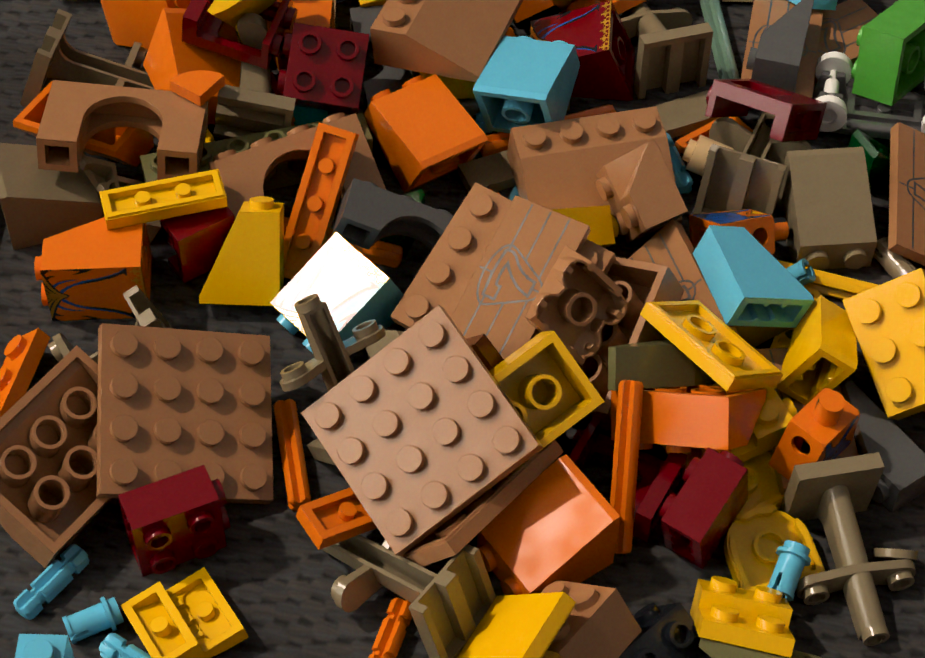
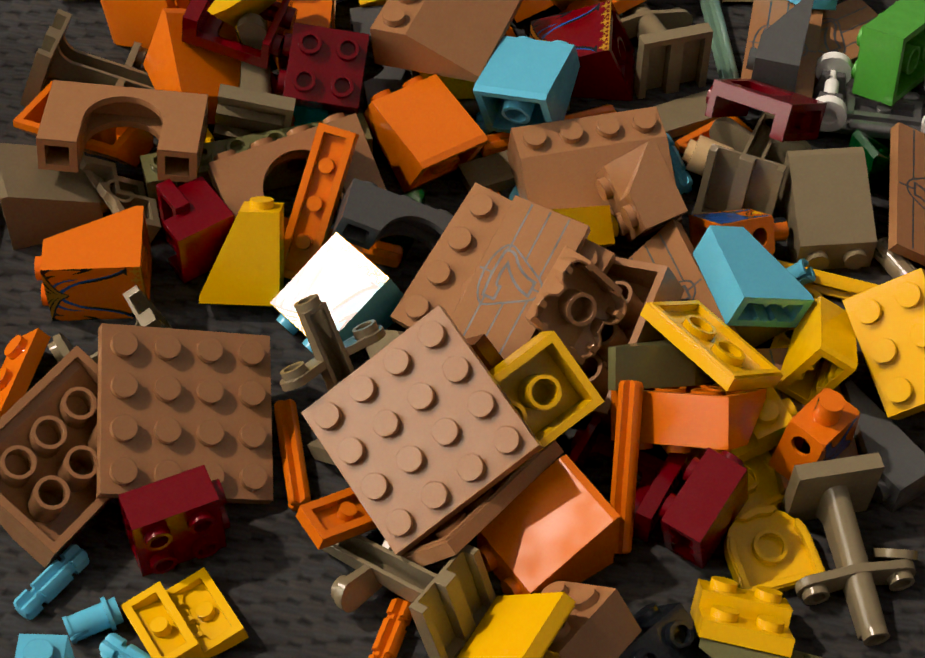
yellow tile [99,169,228,230] -> none
orange tile [169,70,225,107] -> none
medium azure pin [766,540,811,601] -> none

